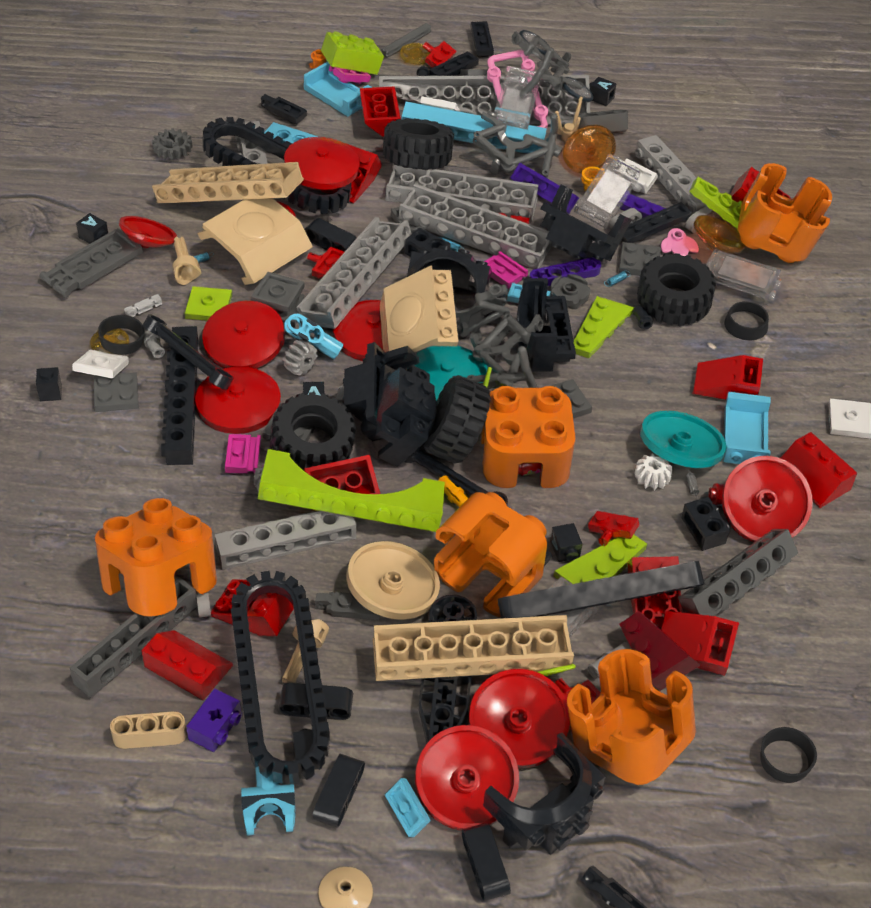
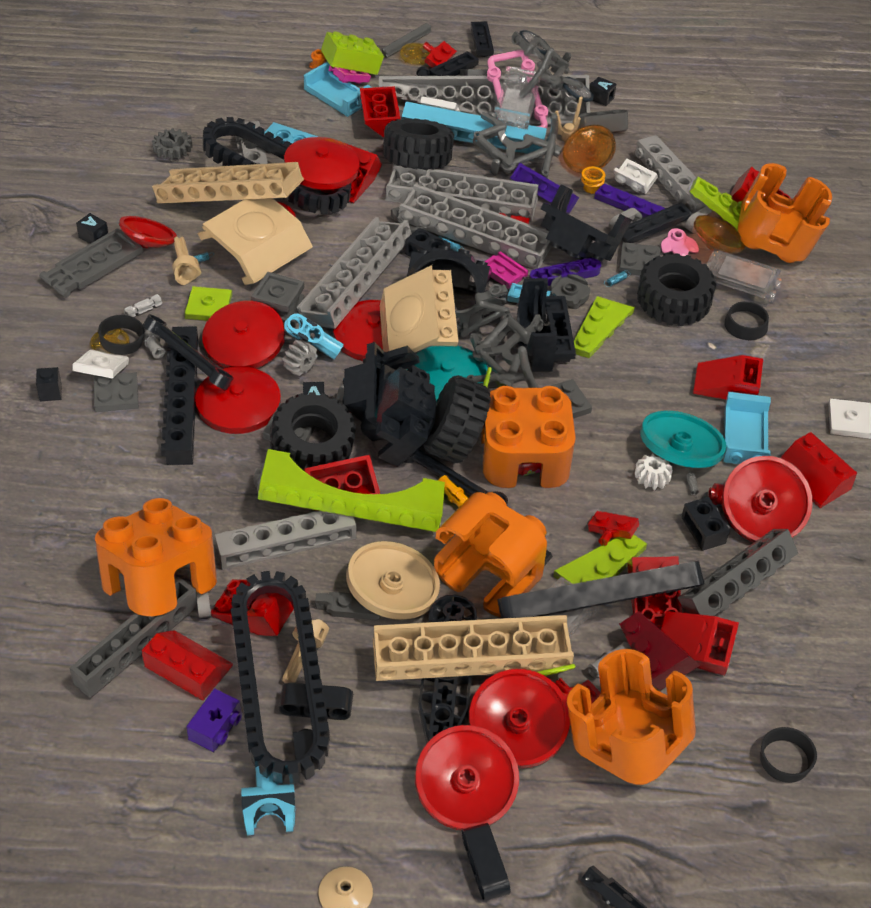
tan beam [110,712,187,749] -> none
dark pink plate [225,434,261,474] -> none
black hinge [261,94,307,124] -> none
black beam [304,218,357,252] -> none
red plate [307,247,344,279] -> none
black beam [313,754,365,828] -> none
medium azure plate [385,778,431,837] -> none
black piece [483,733,606,855] -> none
black brick [550,523,582,562] -> none
clear panel [574,154,641,229] -> none
black pin [633,305,653,330] -> none

